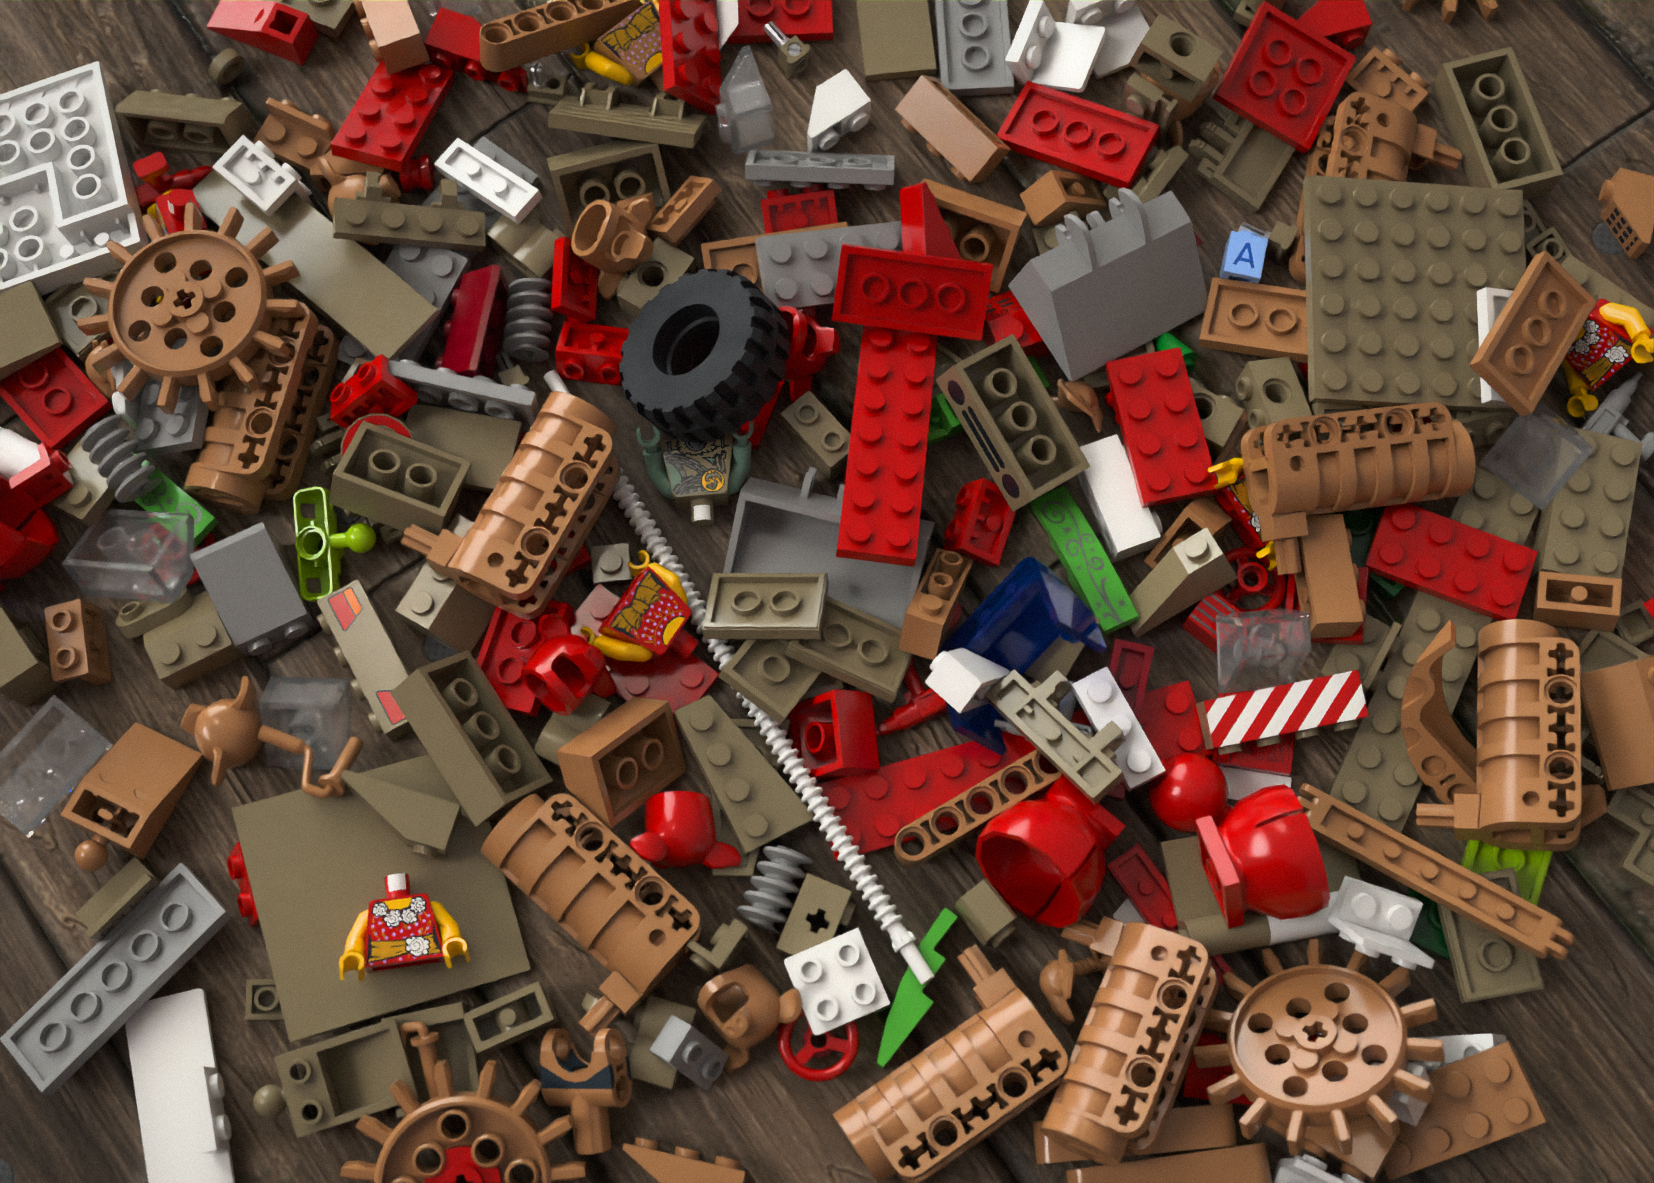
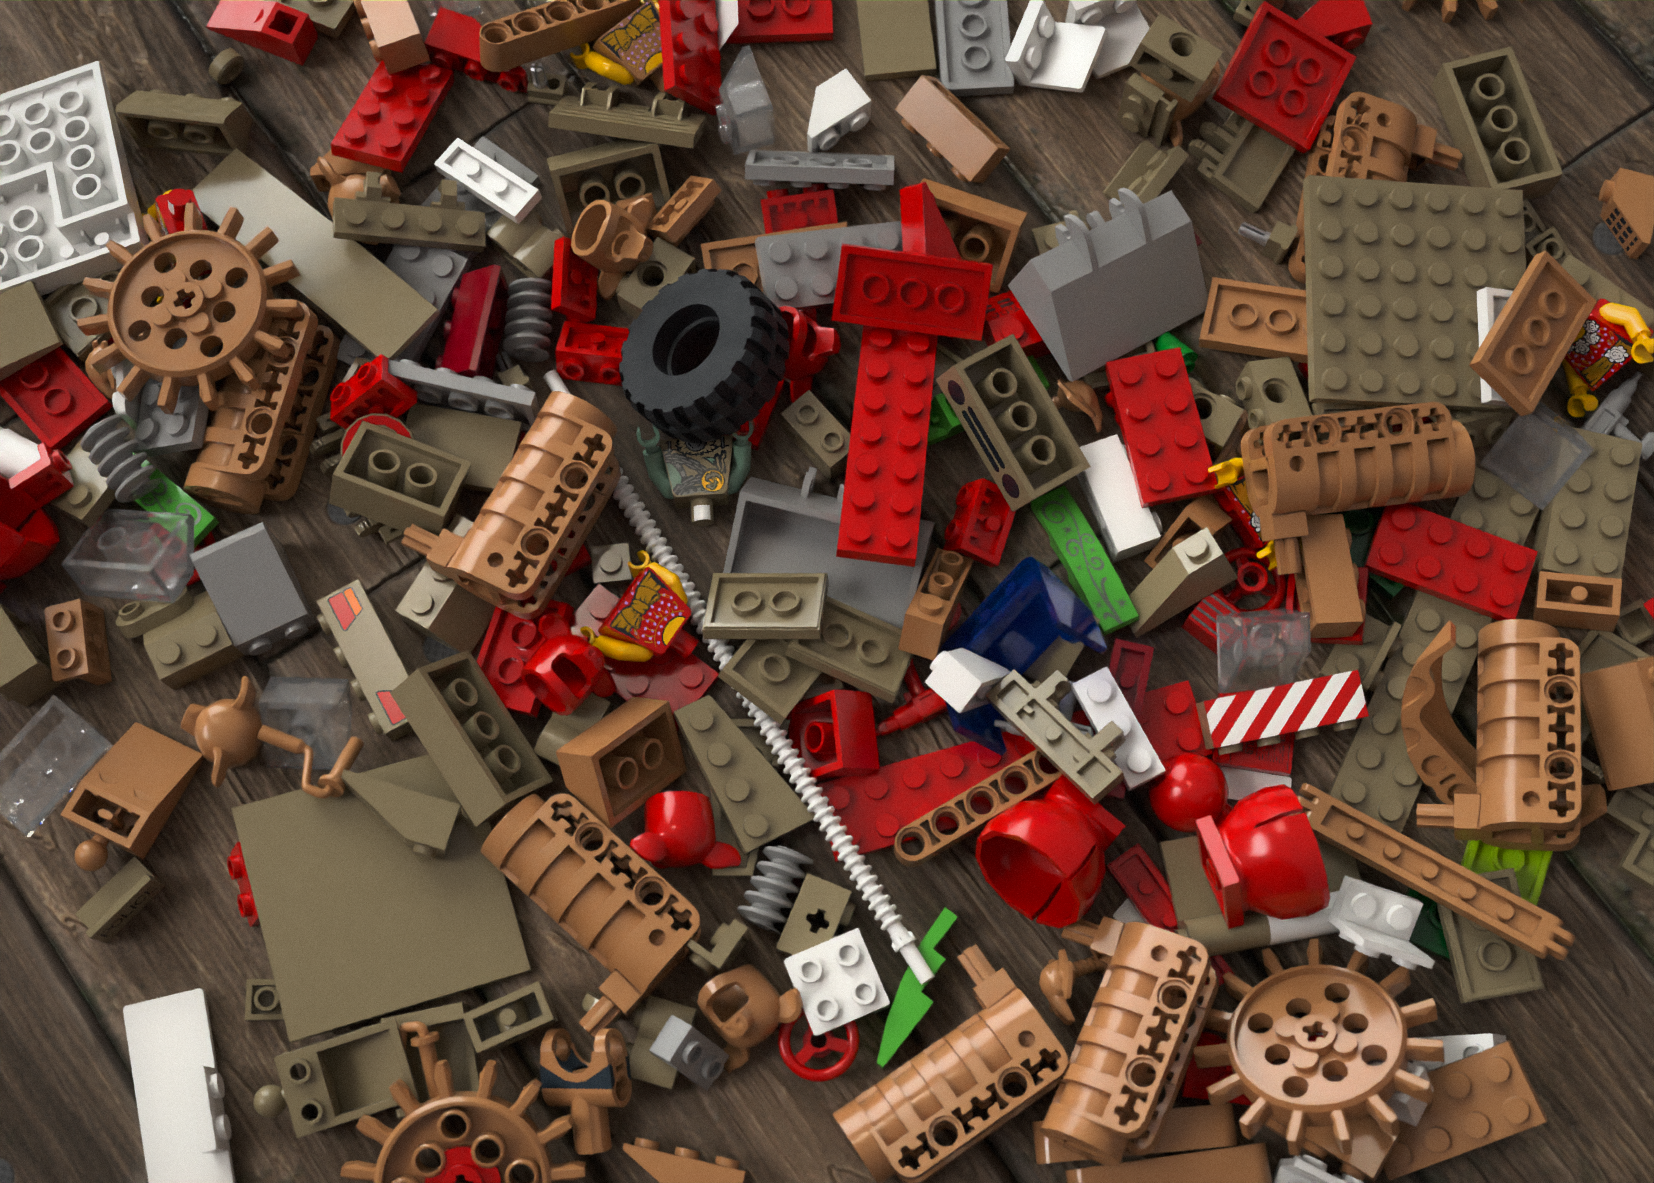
light grey plate [0,862,233,1097] -> none
red piece [133,152,213,214] -> none
white bracket [212,135,315,217] -> none
medium nougat bracket [252,97,336,174] -> none
lime piece [293,486,377,602] -> none
torso [339,873,470,981] -> none
red wheel [399,154,435,193] -> none
dark tan piece [763,21,810,79] -> none
dark tan brick [953,878,1018,948] -> none
red plate [996,80,1160,189] -> none
medium nougat slope [1020,170,1107,227] -> none
light blue brick [1219,231,1268,284] -> none
medium nougat bracket [1345,46,1430,113] -> none

